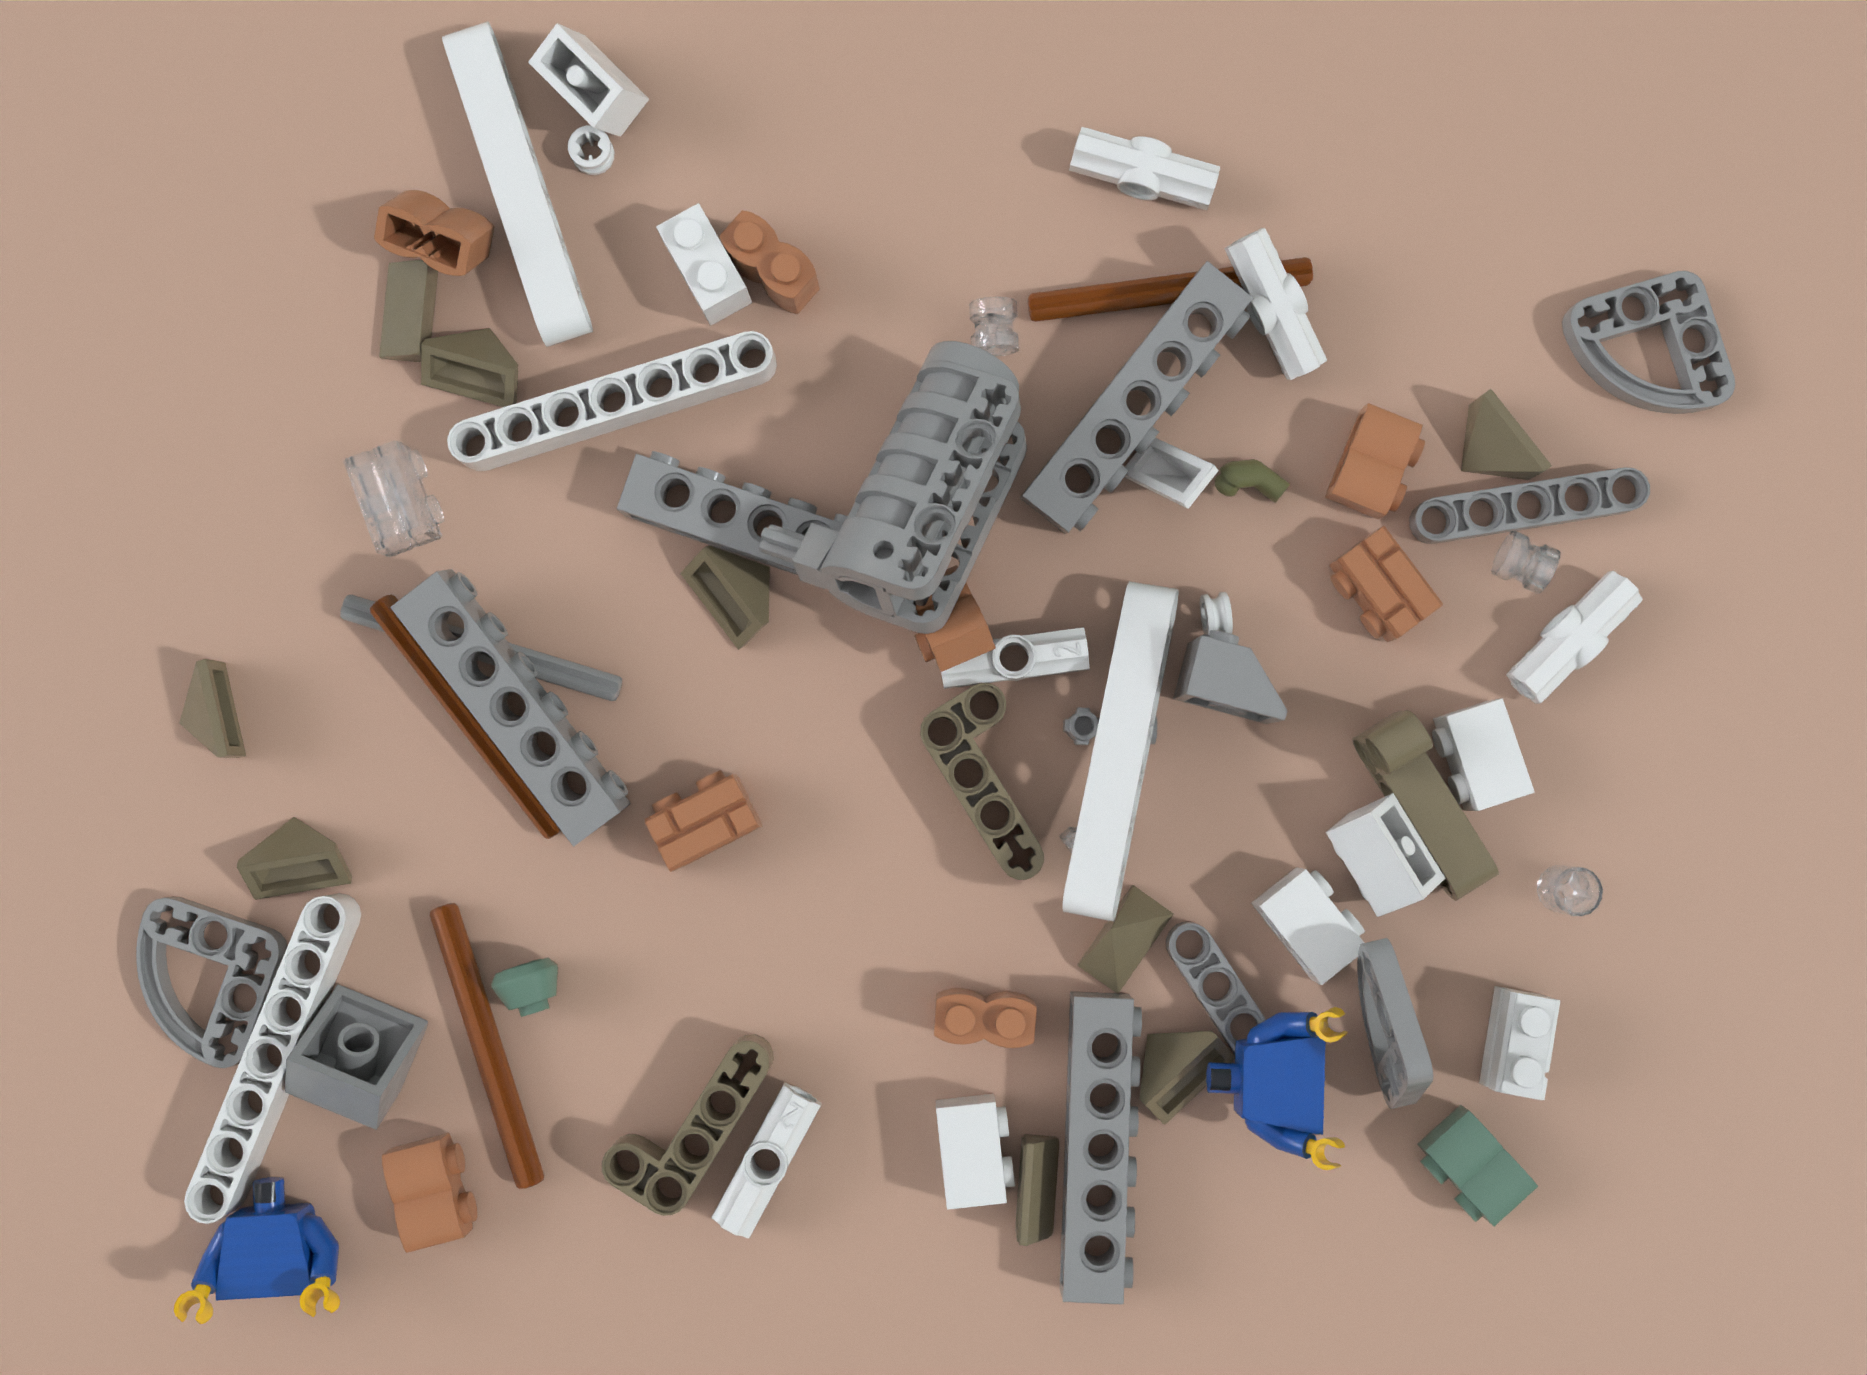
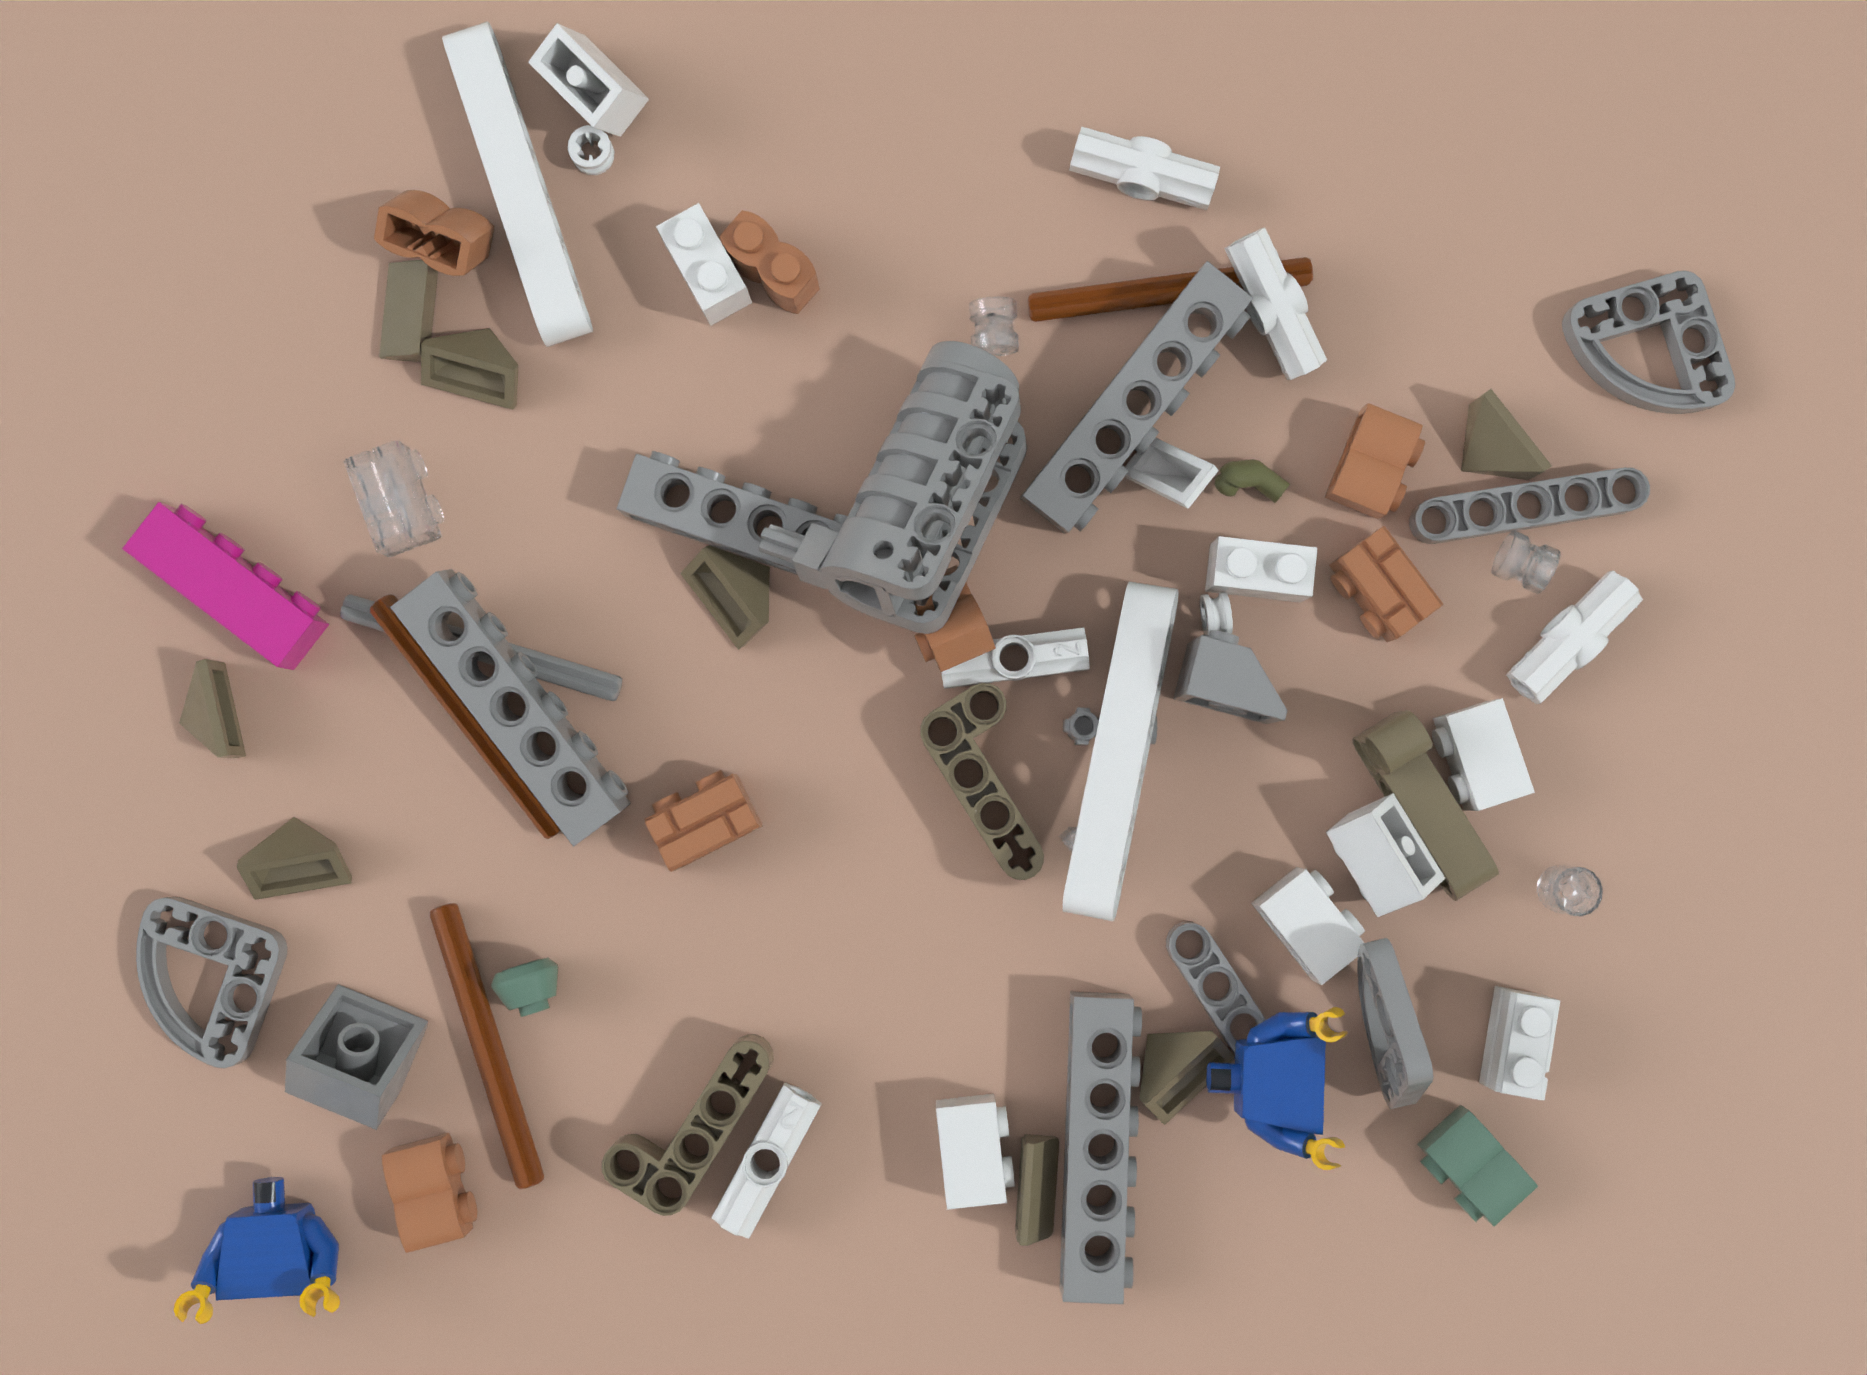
white beam [184,893,361,1224] -> none
white beam [447,331,777,471] -> none
nougat brick [934,988,1037,1048] -> none
dark tan slope [1077,885,1174,994] -> none
none -> dark pink brick [122,502,329,670]
none -> white brick [1205,536,1317,603]

